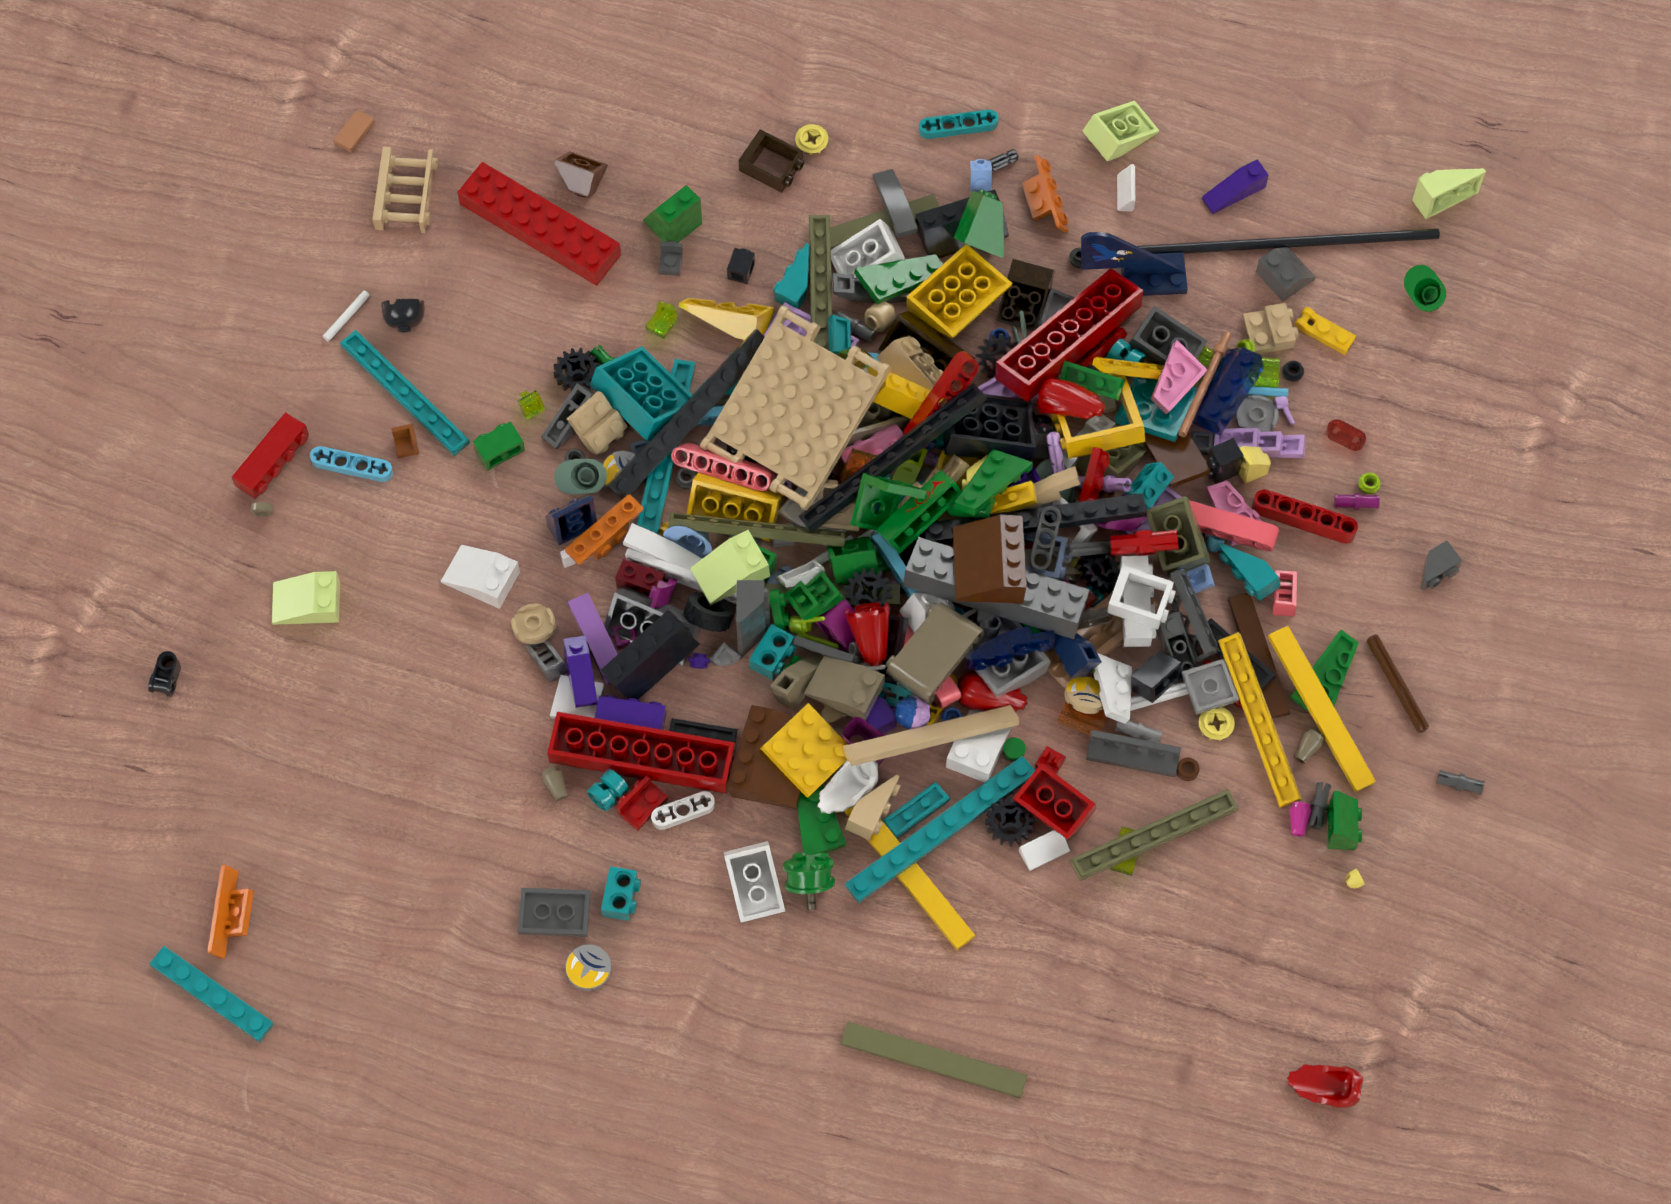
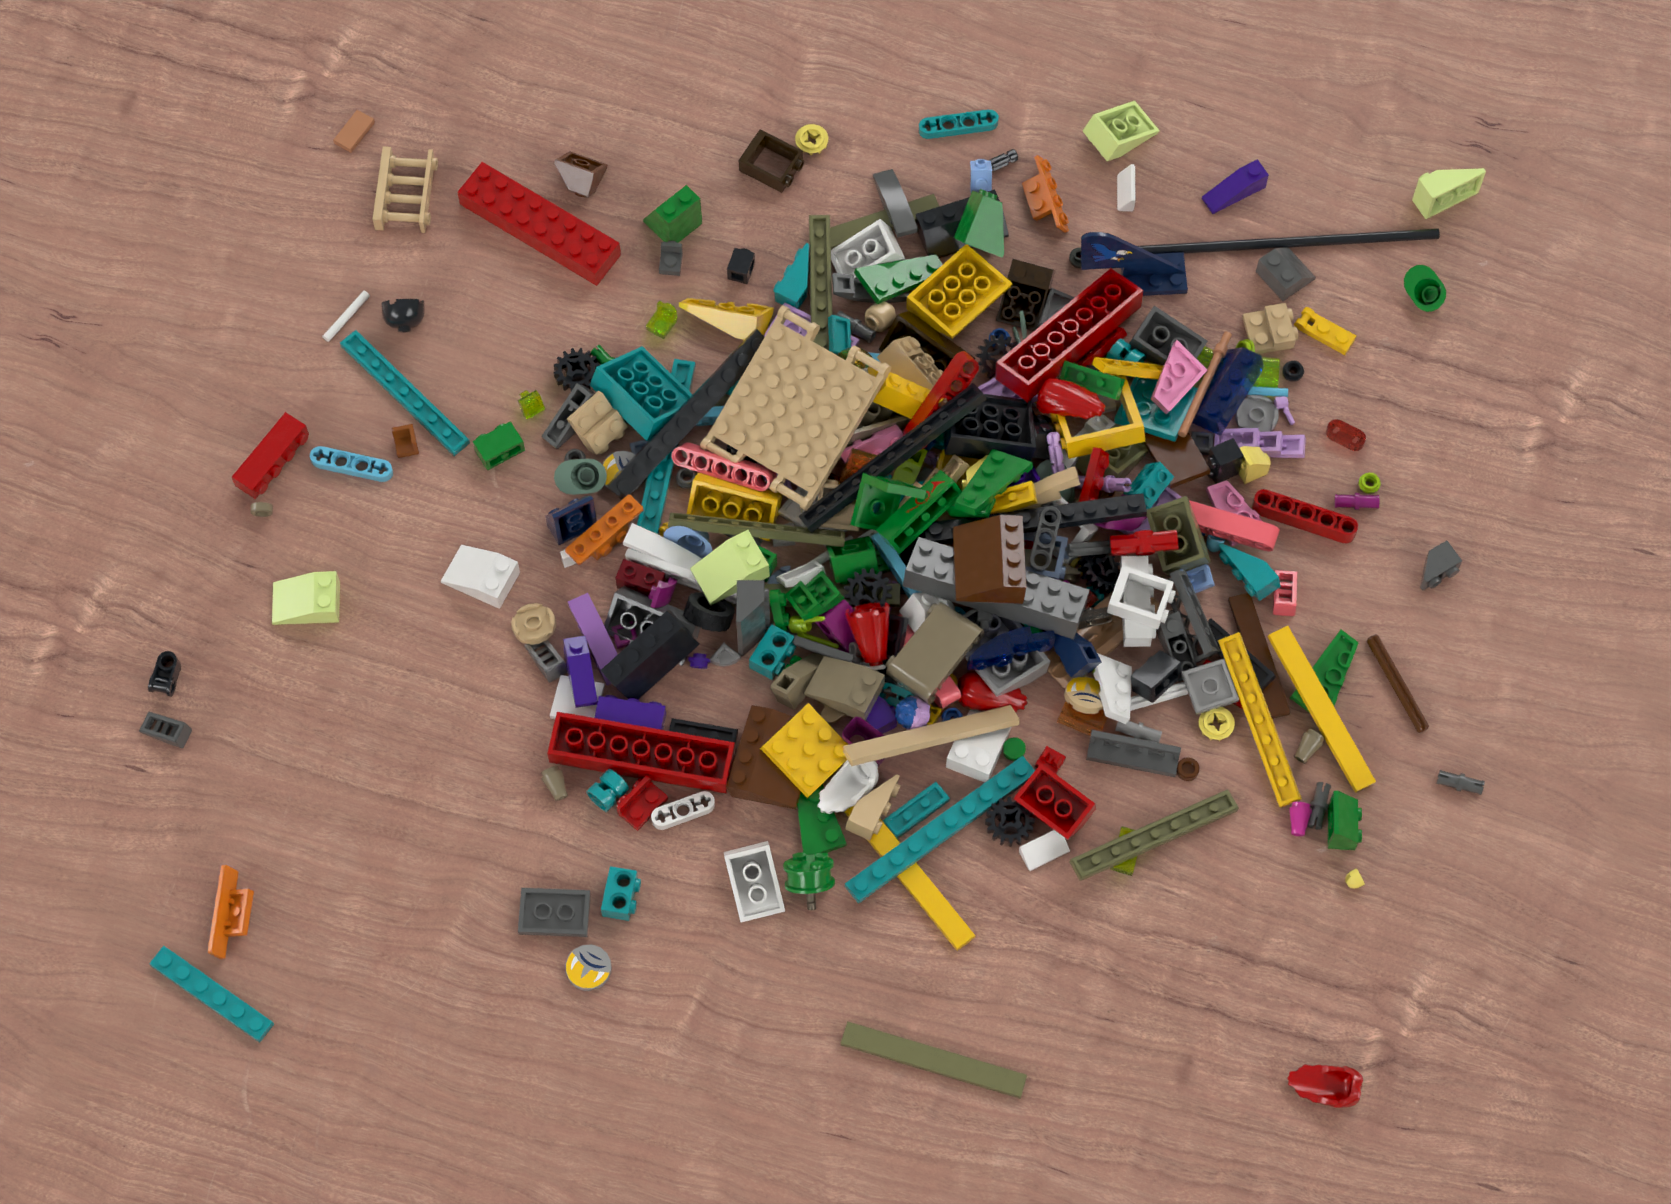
none -> dark grey slope [139,712,192,748]

